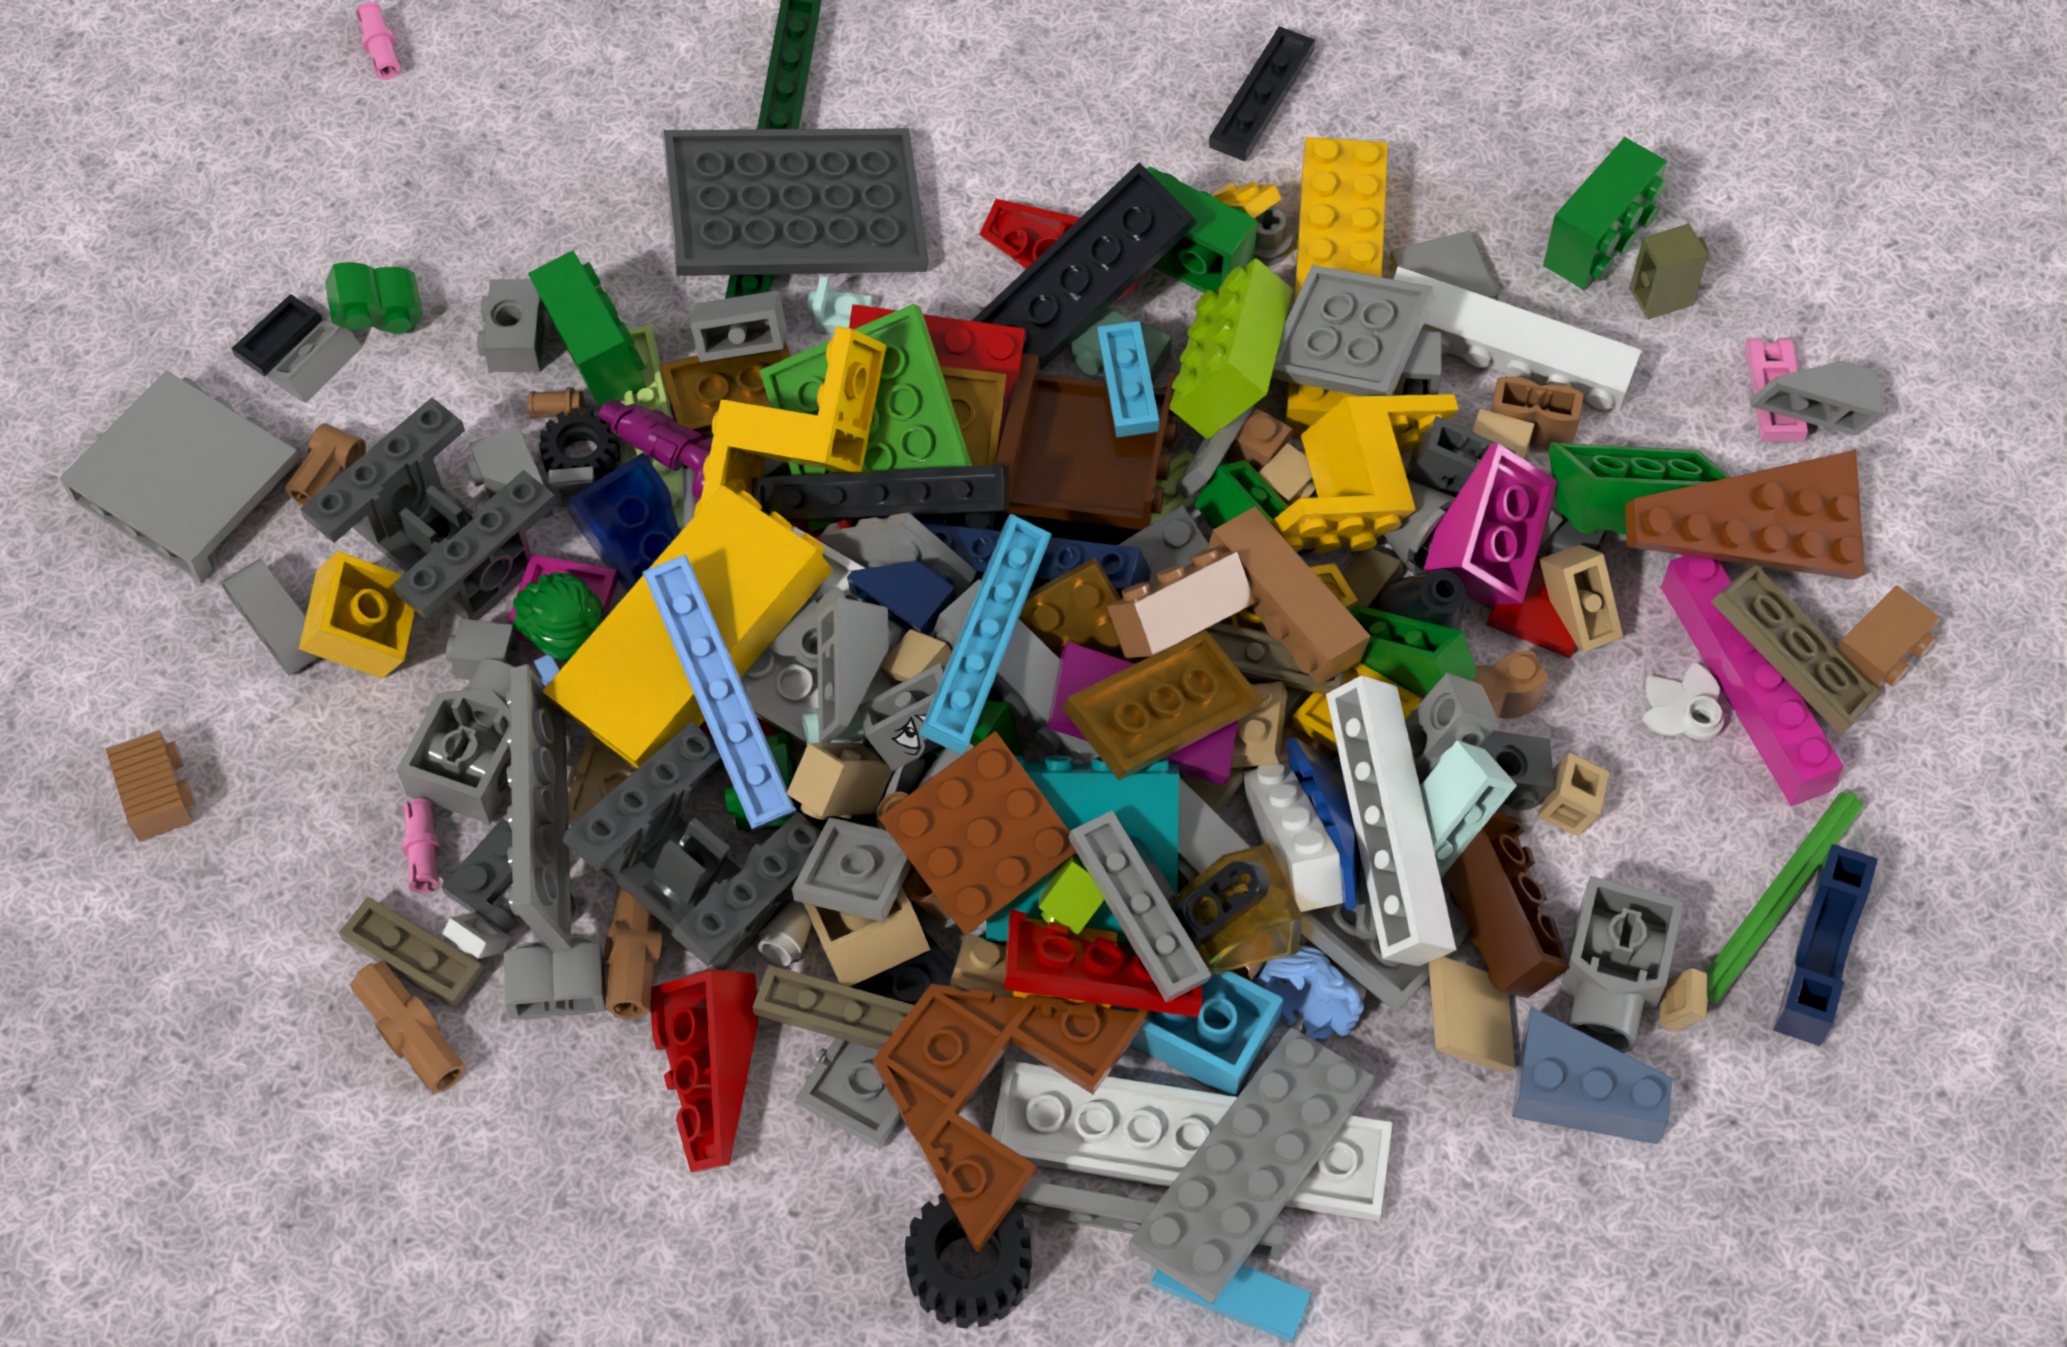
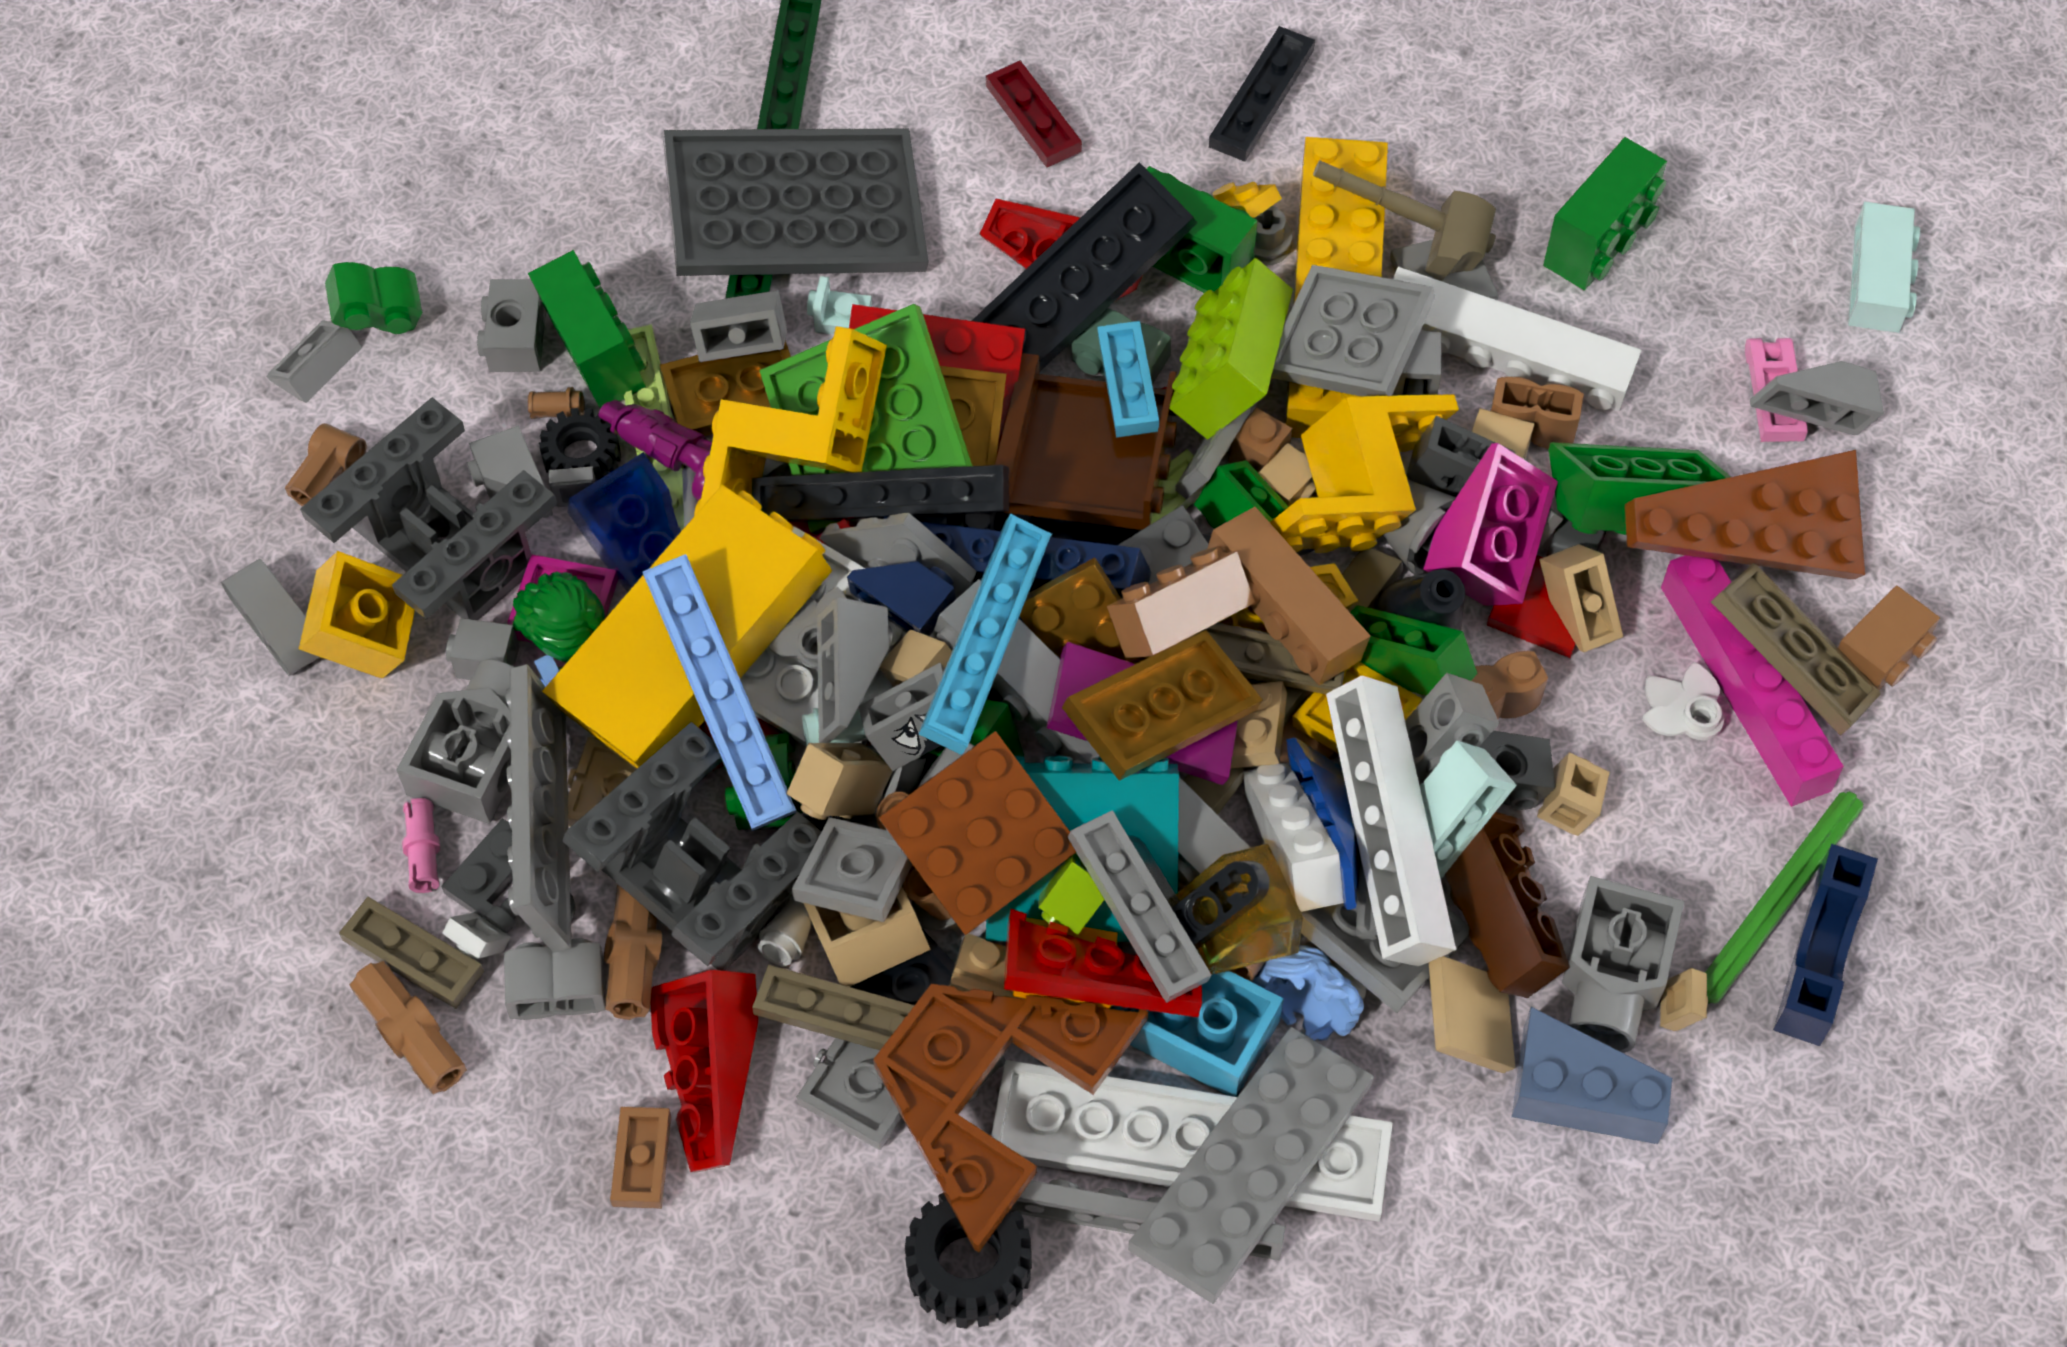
light grey panel [60,370,302,583] -> none
medium nougat brick [106,730,196,841] -> none
black tile [231,294,323,377] -> none
bright pink pin [355,2,401,80] -> none
medium azure tile [1151,1265,1311,1343] -> none
olive brick [1629,223,1709,320] -> none
none -> medium nougat plate [610,1107,671,1209]
none -> dark red plate [986,60,1082,168]
none -> dark tan piece [1313,161,1496,281]
none -> light aqua brick [1848,202,1920,333]

